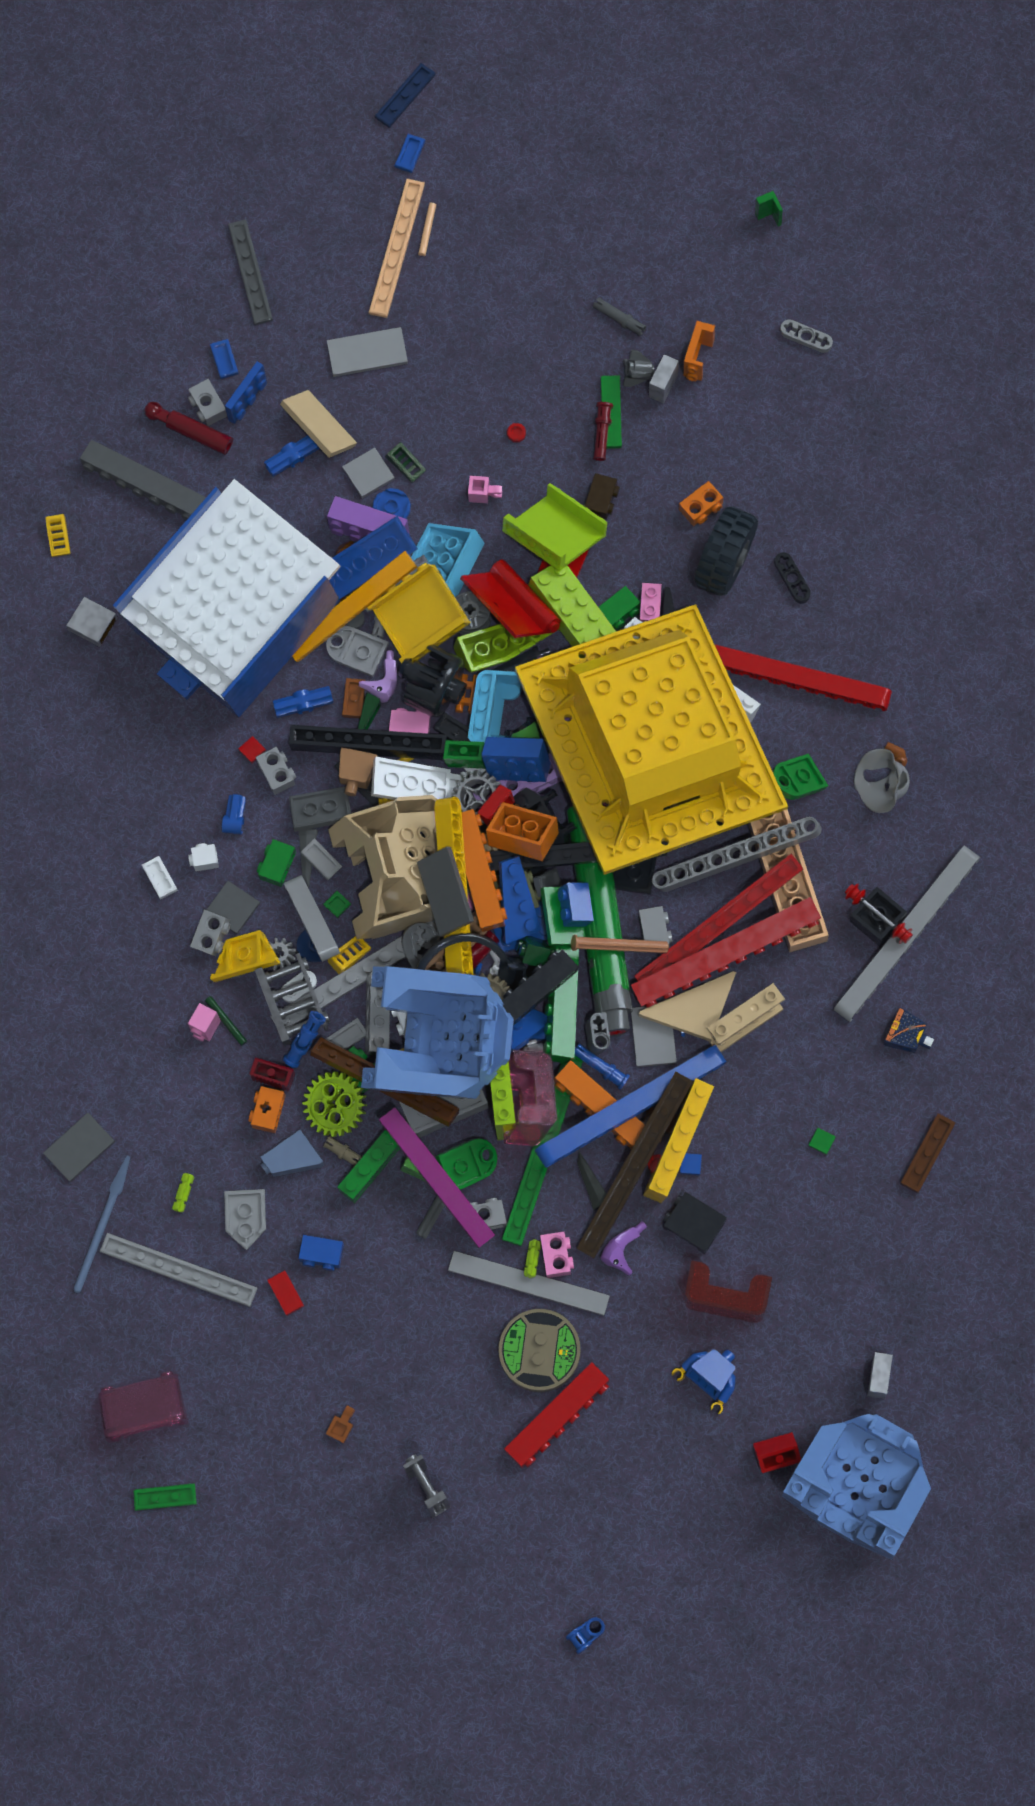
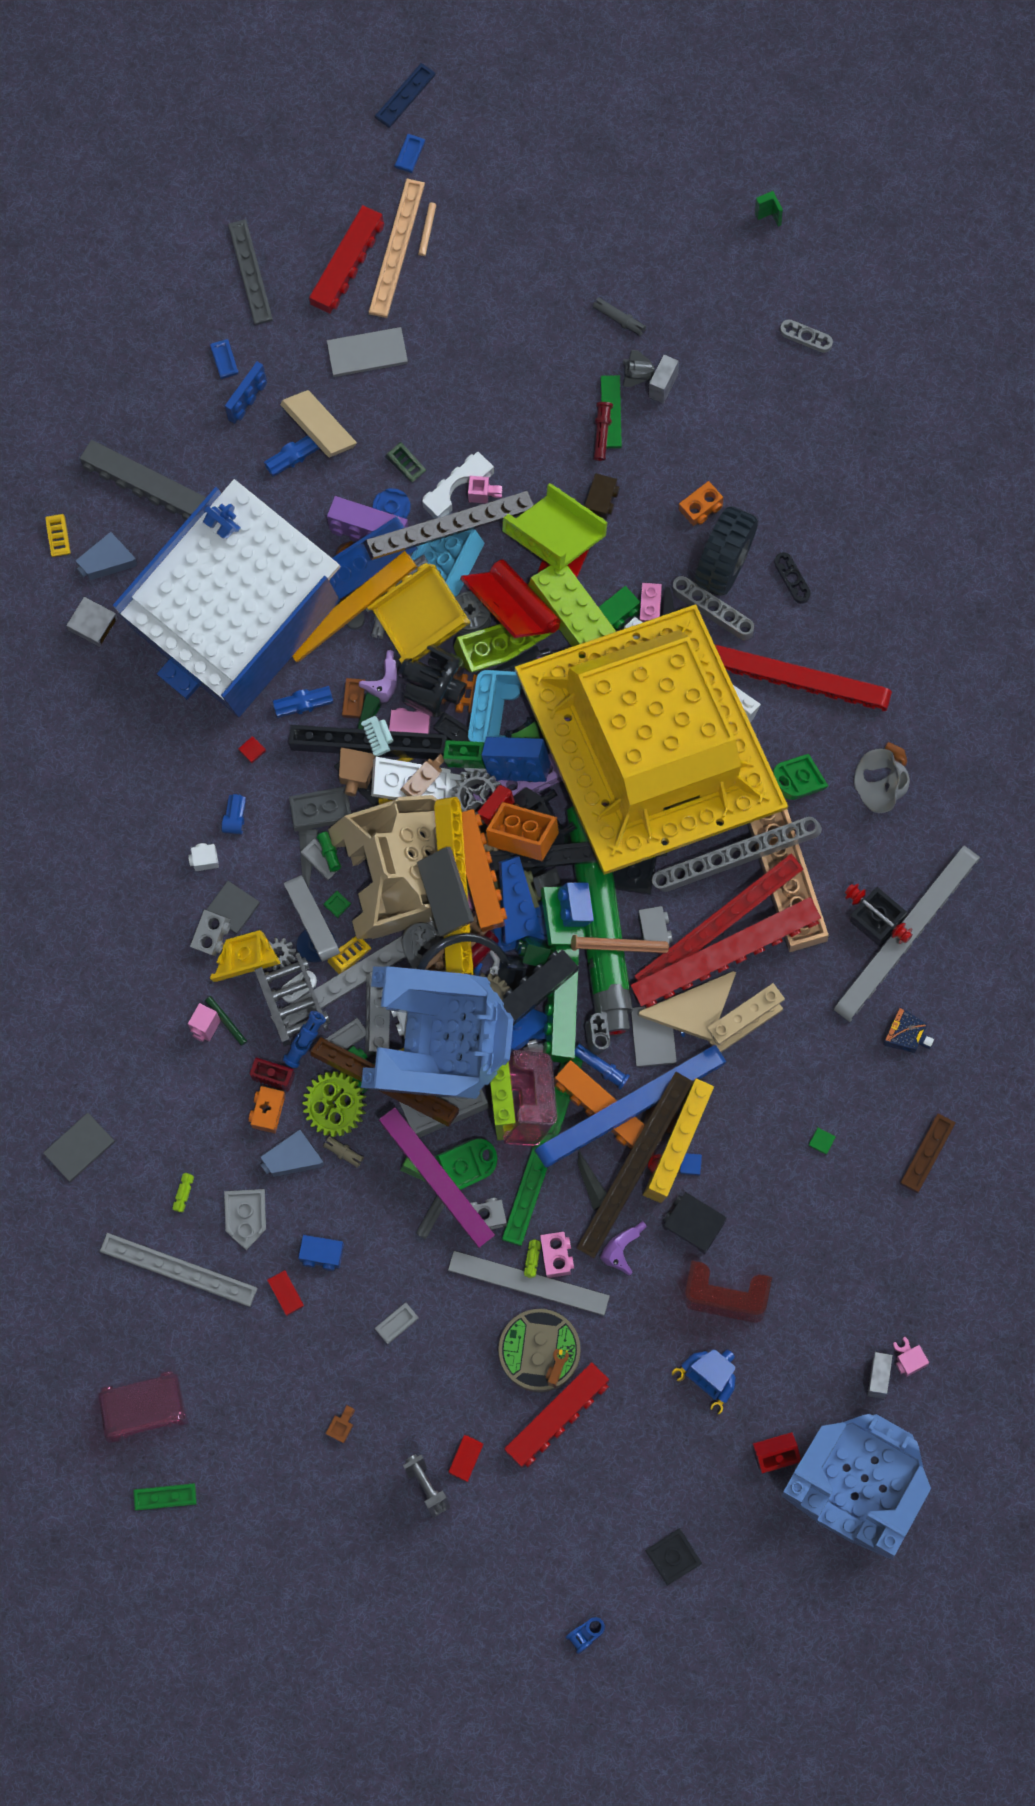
sand blue piece [73,1156,130,1293] -> none
white plate [142,856,178,900] -> none
dark red piece [144,401,233,455] -> none
light grey brick [188,379,227,426] -> none
light grey brick [256,747,296,795] -> none
green brick [257,839,296,887] -> none
light grey tile [326,626,389,677] -> none
green brick [338,1130,400,1204] -> none
light grey tile [342,448,395,499] -> none
red tile [507,423,526,443] -> none
orange panel [683,321,715,382] -> none
none -> sand blue slope [76,532,138,580]
none -> blue hips [203,504,241,539]
none -> red brick [309,205,385,314]
none -> green pin [317,832,342,872]
none -> light aqua piece [361,716,393,757]
none -> plate [363,491,533,560]
none -> light grey tile [375,1303,419,1344]
none -> hinge [400,754,444,796]
none -> white arch [422,452,494,519]
none -> red slope [448,1435,484,1482]
none -> dark orange plate [546,1349,569,1388]
none -> black tile [645,1528,702,1586]
none -> light grey beam [673,576,754,640]
none -> bright pink brick [893,1337,929,1377]

